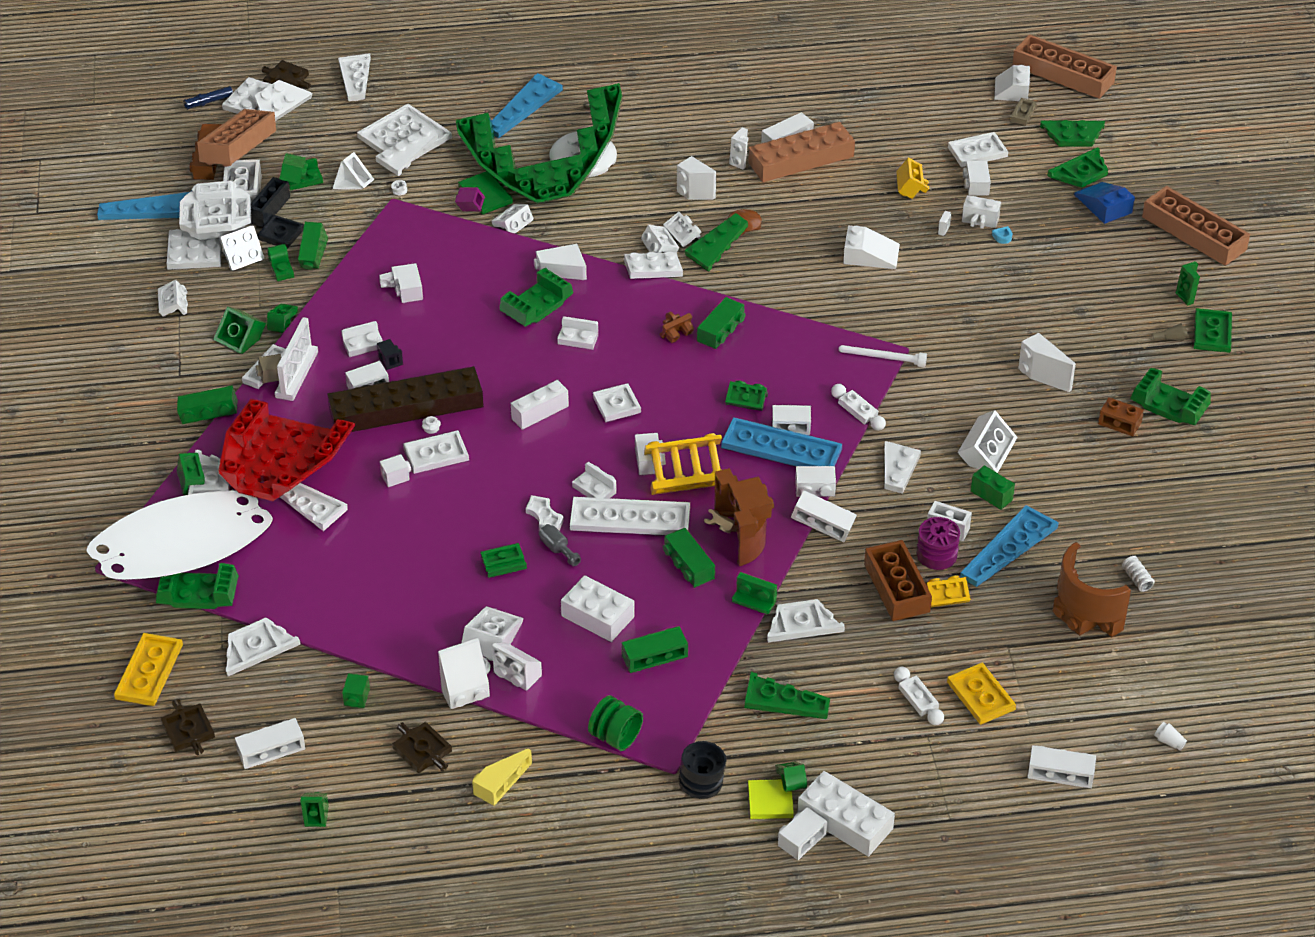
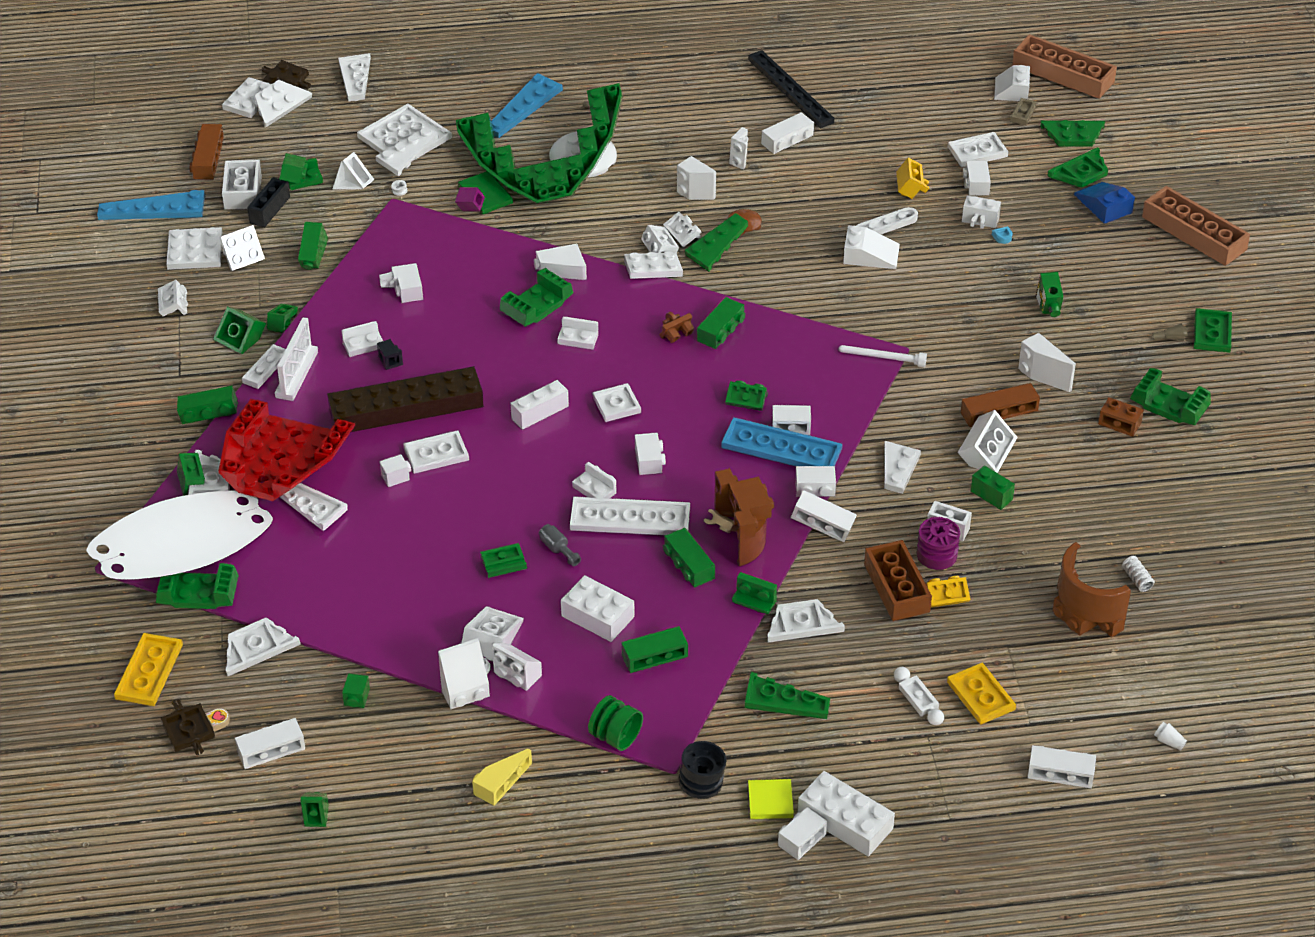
white piece [179,181,251,240] -> none
dark blue pin [183,86,233,110] -> none
nougat brick [197,109,276,167] -> none
dark tan brick [256,354,282,383] -> none
black tile [257,215,304,249] -> none
green plate [267,244,294,282] -> none
white brick [345,361,389,389] -> none
dark brown plate [392,721,452,773] -> none
white plate [422,416,441,434] -> none
white bracket [491,204,534,234] -> none
white tile [526,495,563,531] -> none
yellow fence [644,433,722,495] -> none
nougat brick [748,122,855,182] -> none
green plate [775,761,807,792] -> none
white plate [831,384,886,431] -> none
white tile [938,211,951,236] -> none
dark azure wing [960,505,1059,587] -> none
green bracket [1175,261,1200,306] -> none
none -> tile [205,708,230,732]
none -> black plate [748,50,835,129]
none -> white plate [857,207,918,234]
none -> dark orange brick [961,383,1040,427]
none -> green torso [1036,272,1063,317]

